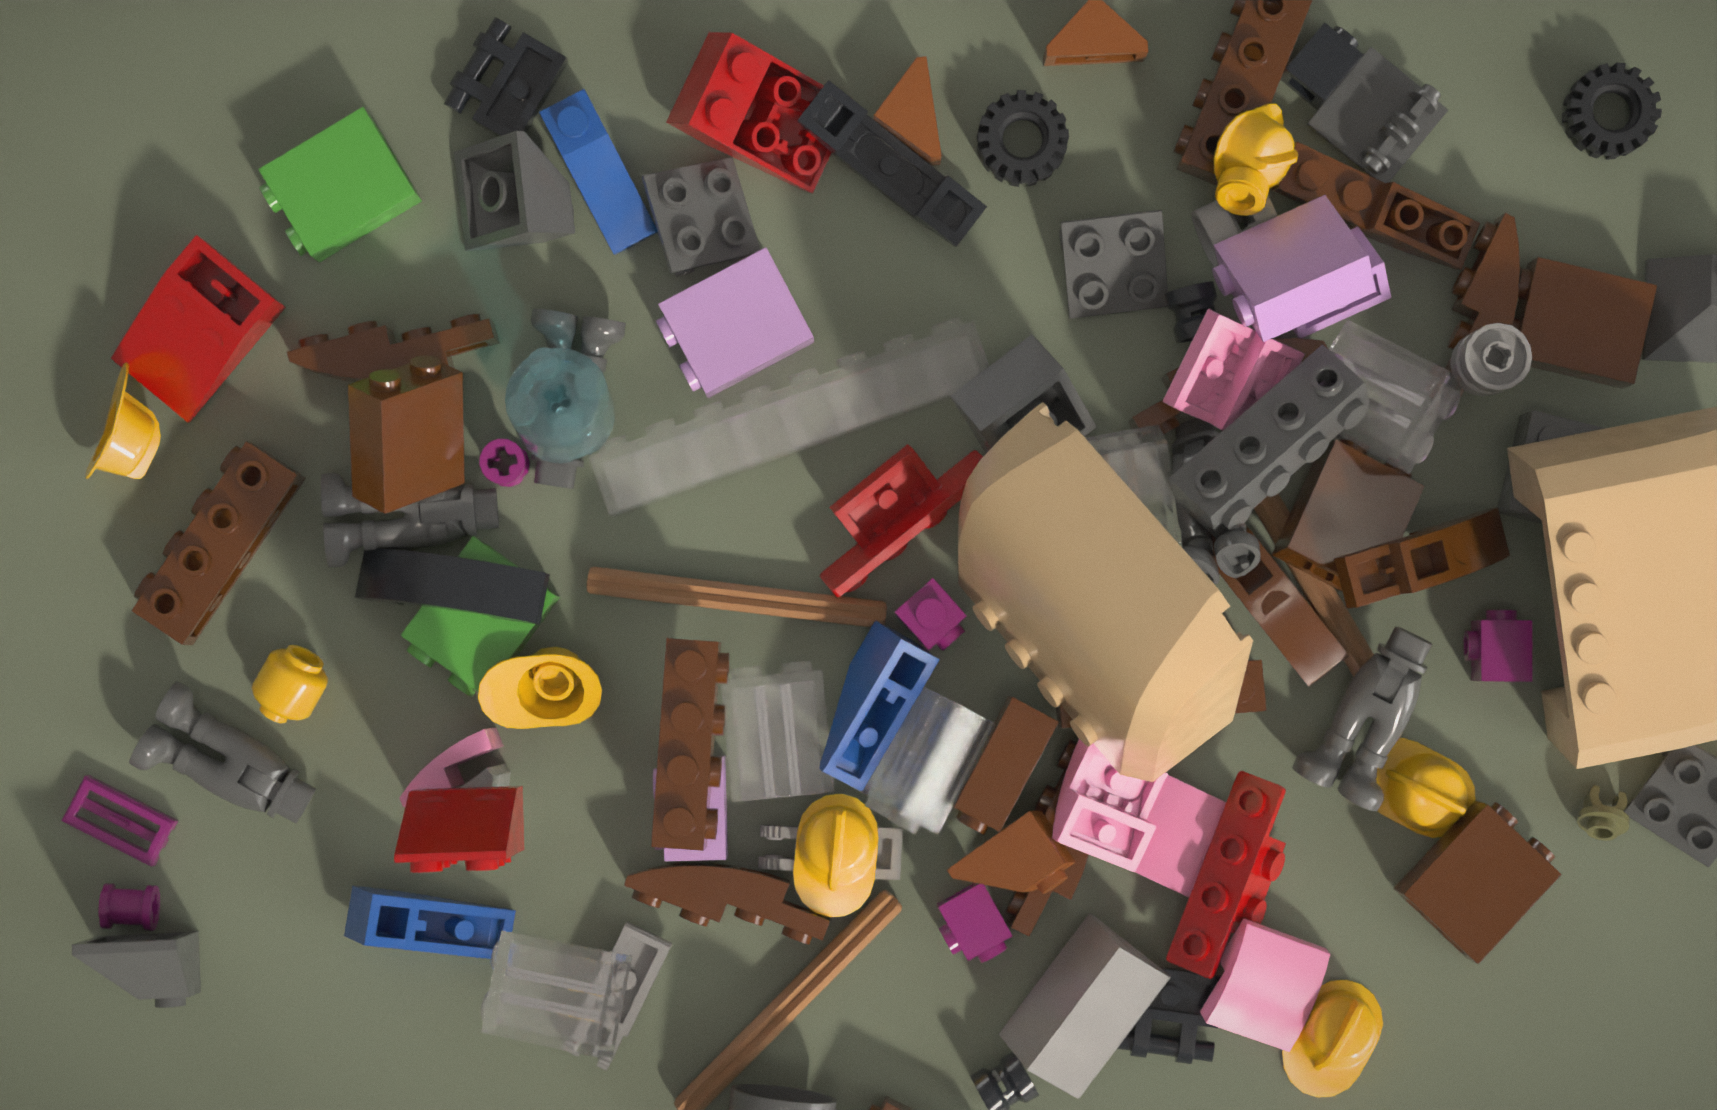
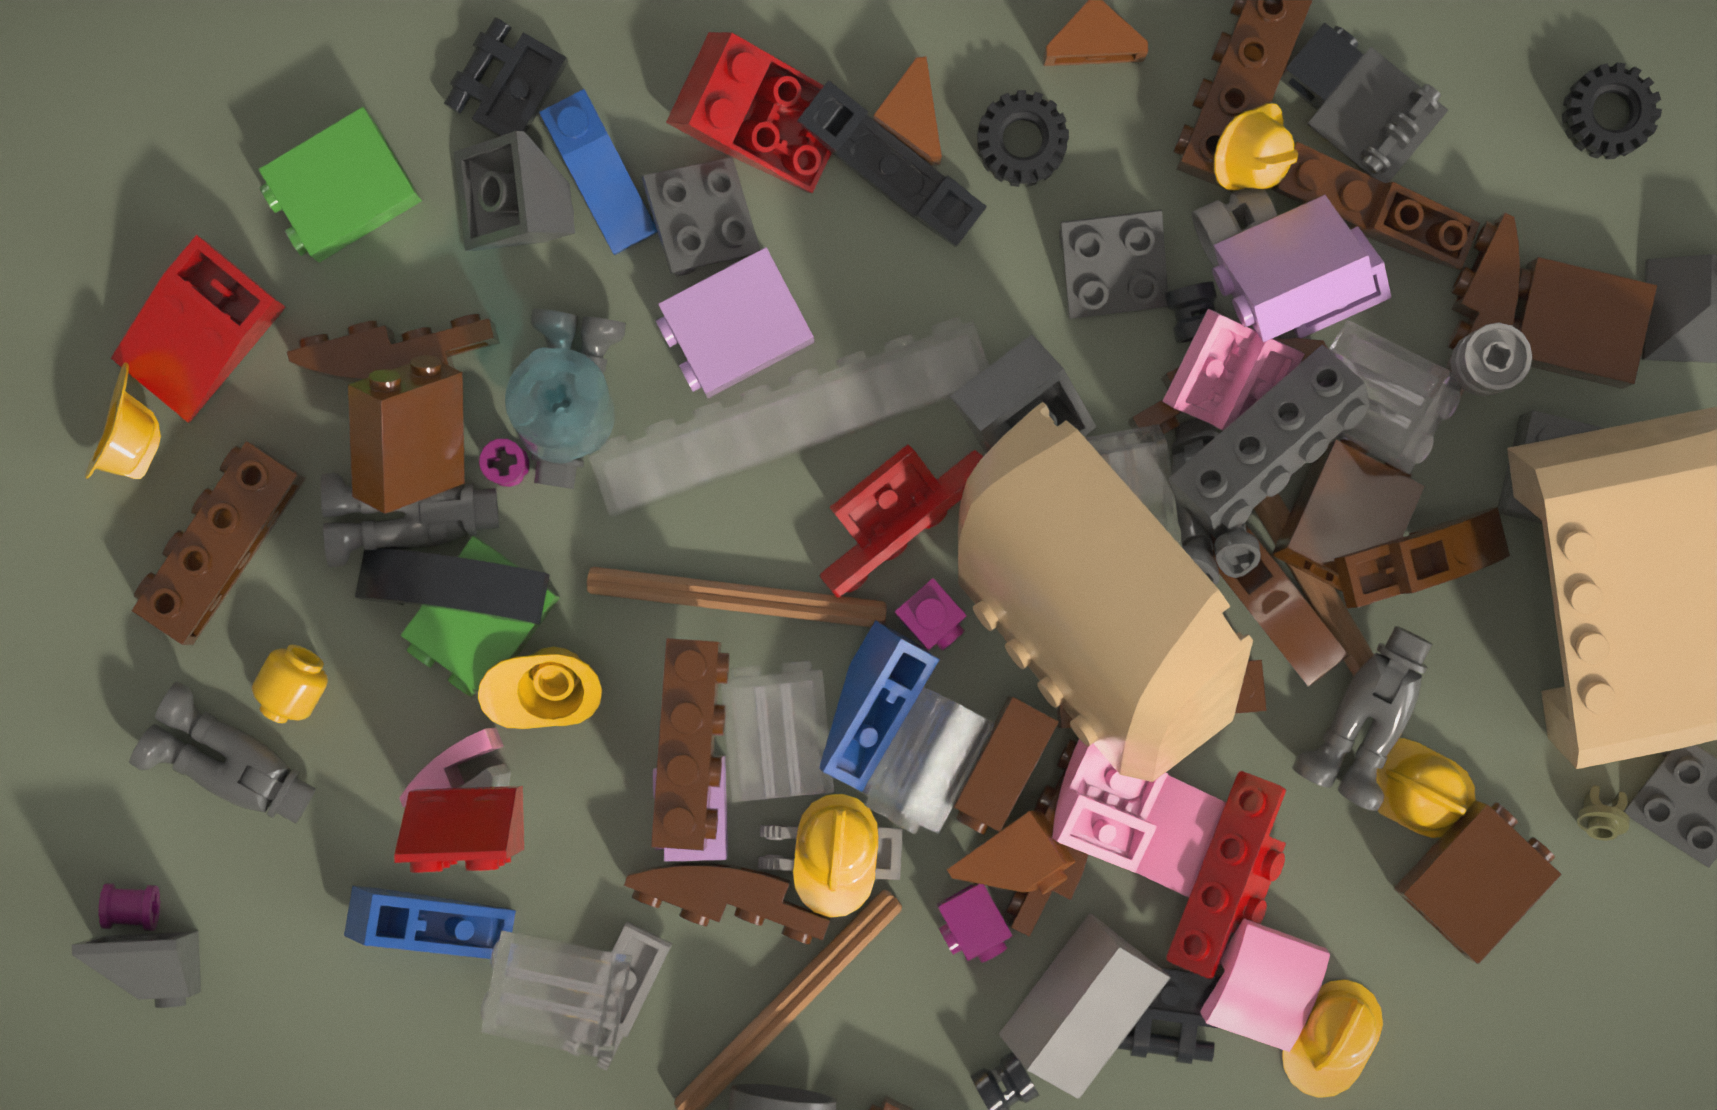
magenta tile [61,775,178,867] -> none
yellow tile [1215,167,1269,216] -> none
magenta brick [1463,610,1532,682] -> none

